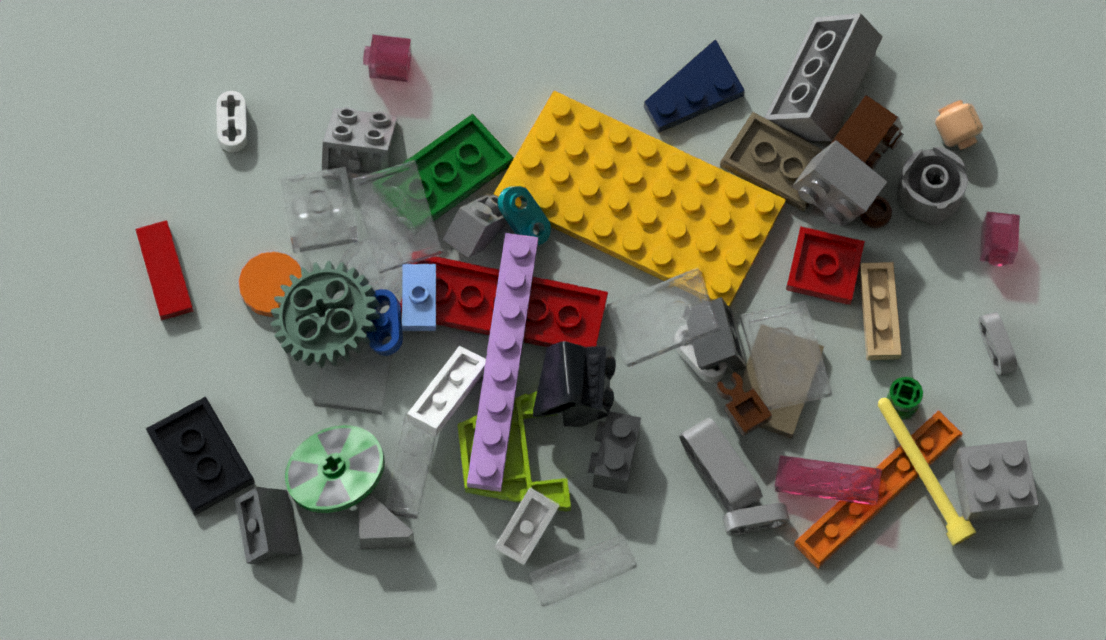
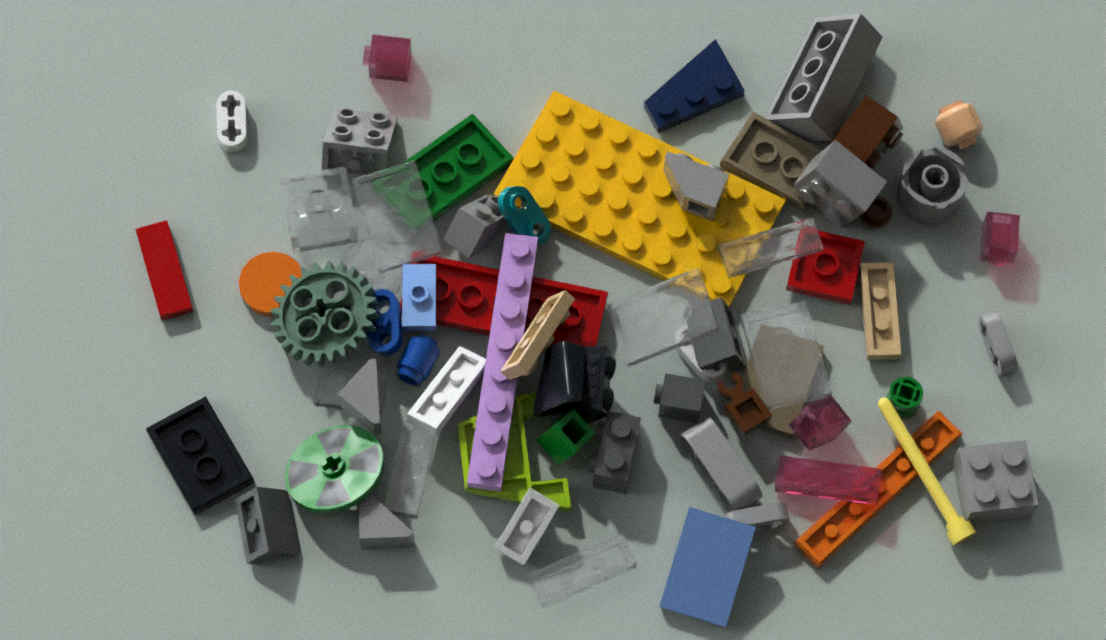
none -> light grey slope [337,359,382,435]
none -> blue brick [396,334,440,387]
none -> tan plate [500,290,575,380]
none -> green brick [536,408,596,465]
none -> dark grey brick [653,373,705,423]
none -> medium blue tile [659,507,756,627]
none -> light grey slope [663,151,729,221]
none -> clear tile [718,218,823,278]
none -> clear pink brick [789,395,852,451]

